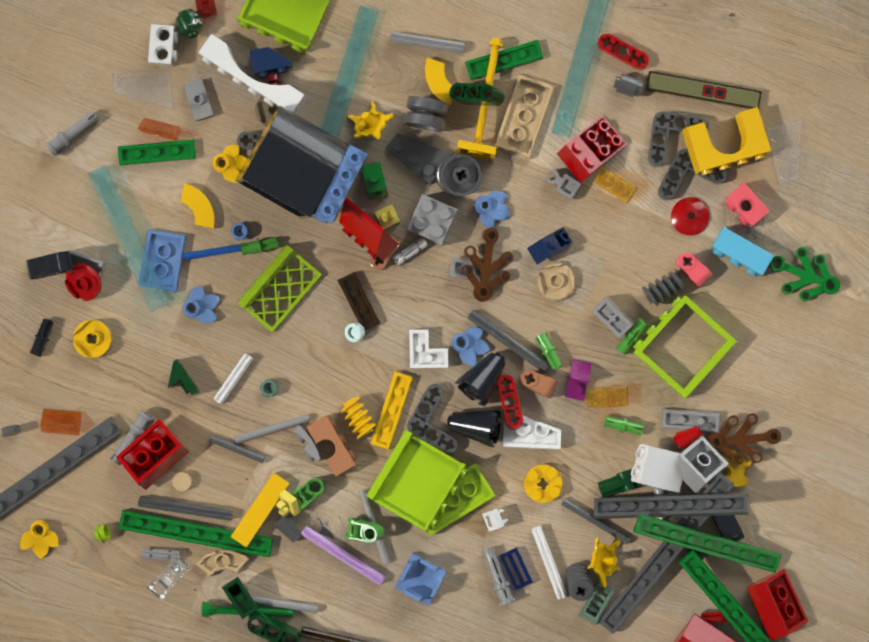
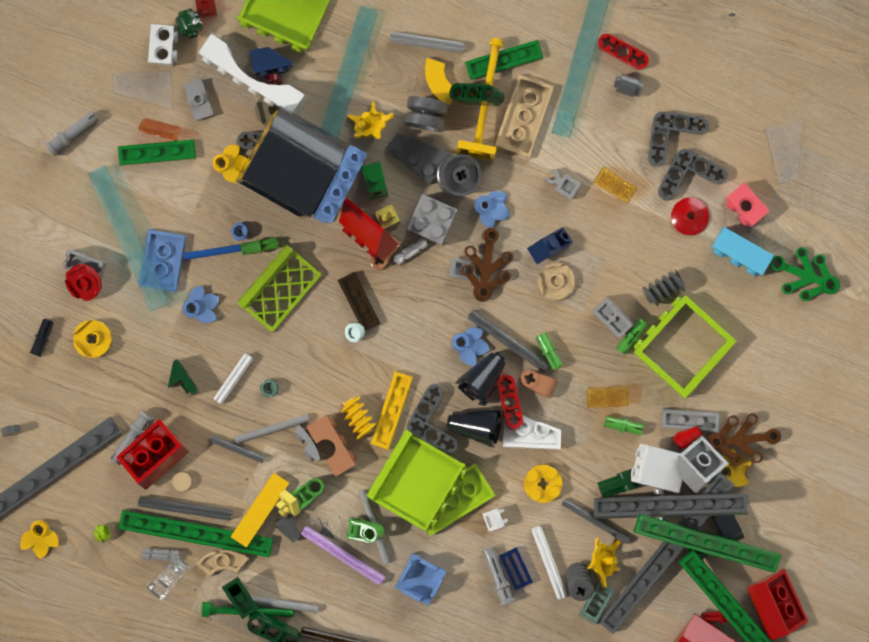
black beam [26,251,73,280] -> none
clear orange slope [40,409,82,435] -> none
yellow tile [180,183,215,229] -> none
white plate [409,329,448,368] -> none
red slope [557,115,627,182] -> none
magenta slope [565,360,591,401] -> none
olive tile [645,71,762,110] -> none
coral piece [677,253,713,288] -> none
yellow arch [682,107,771,176] -> none

